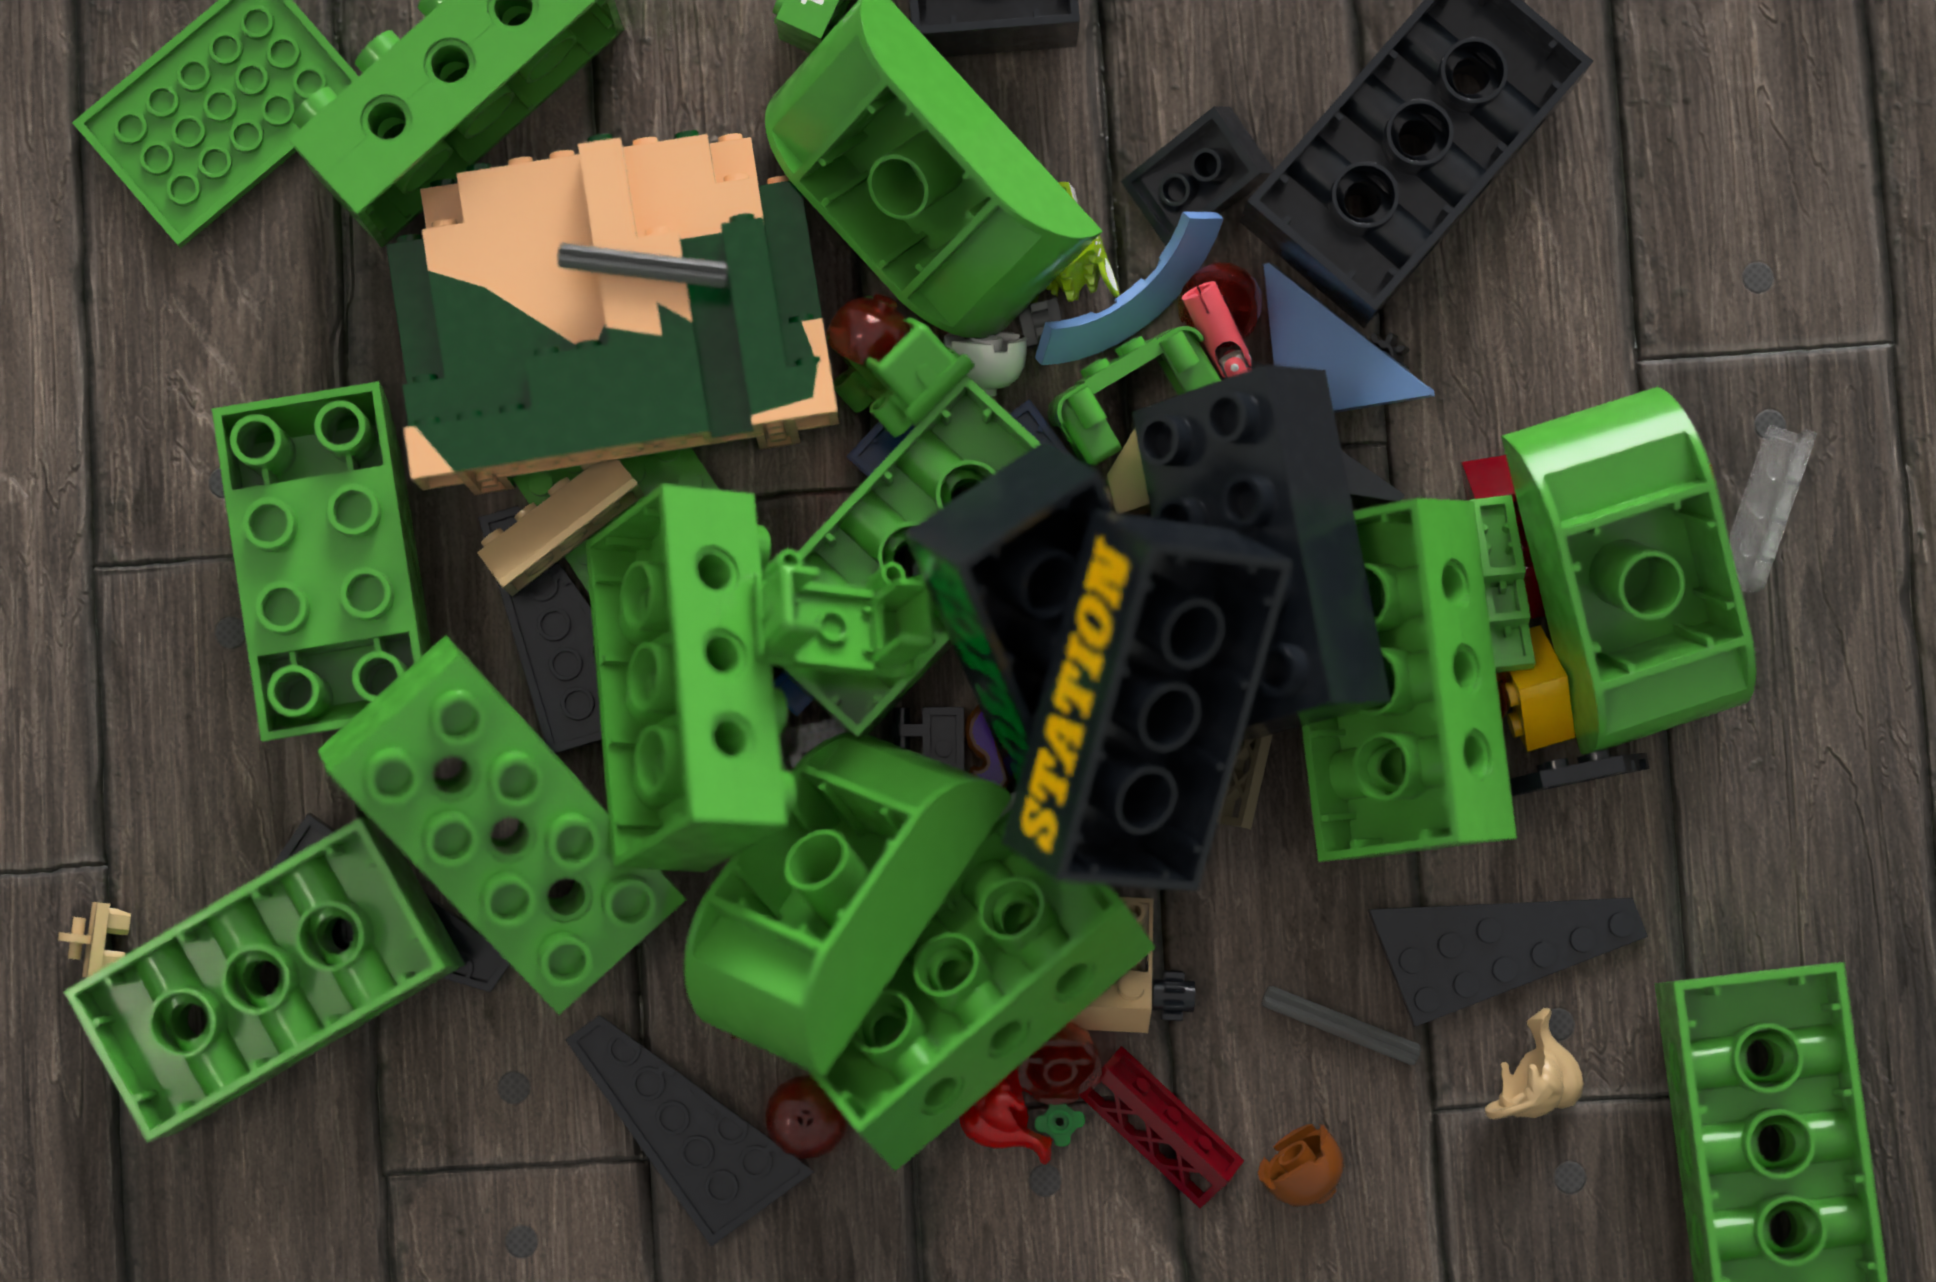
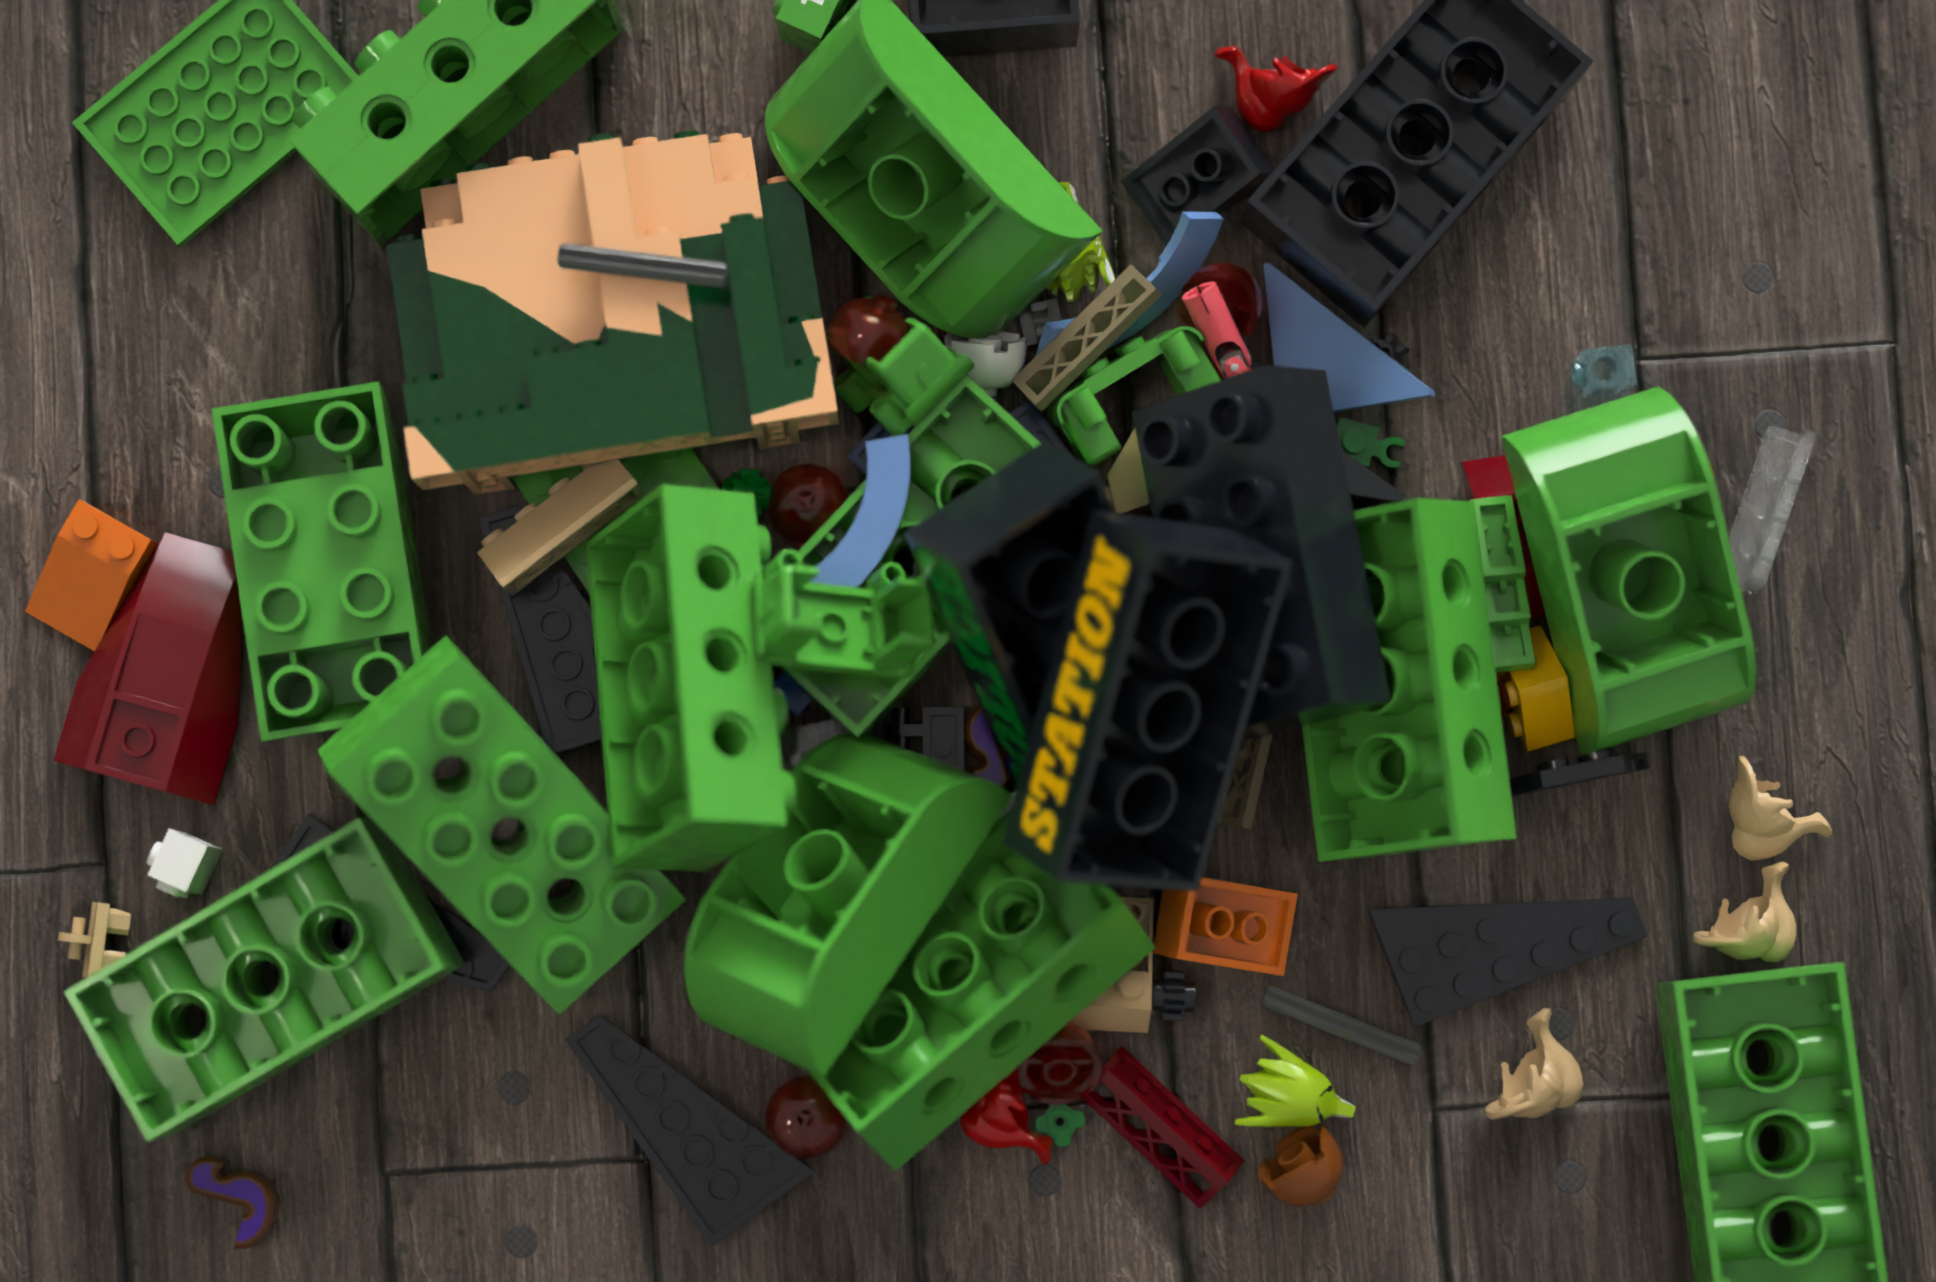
none -> orange slope [25,499,158,651]
none -> dark red wedge [53,533,243,806]
none -> white brick [147,828,223,899]
none -> reddish brown animal [185,1155,280,1249]
none -> green gear [721,468,772,516]
none -> clear red cylinder [768,463,848,545]
none -> medium blue tile [811,434,910,588]
none -> dark tan fence [1012,264,1162,412]
none -> orange slope [1153,877,1298,976]
none -> red piece [1214,46,1338,132]
none -> lime piece [1234,1035,1356,1127]
none -> green plate [1336,417,1405,470]
none -> clear light blue brick [1571,344,1637,397]
none -> tan piece [1693,861,1796,962]
none -> tan piece [1729,756,1832,861]

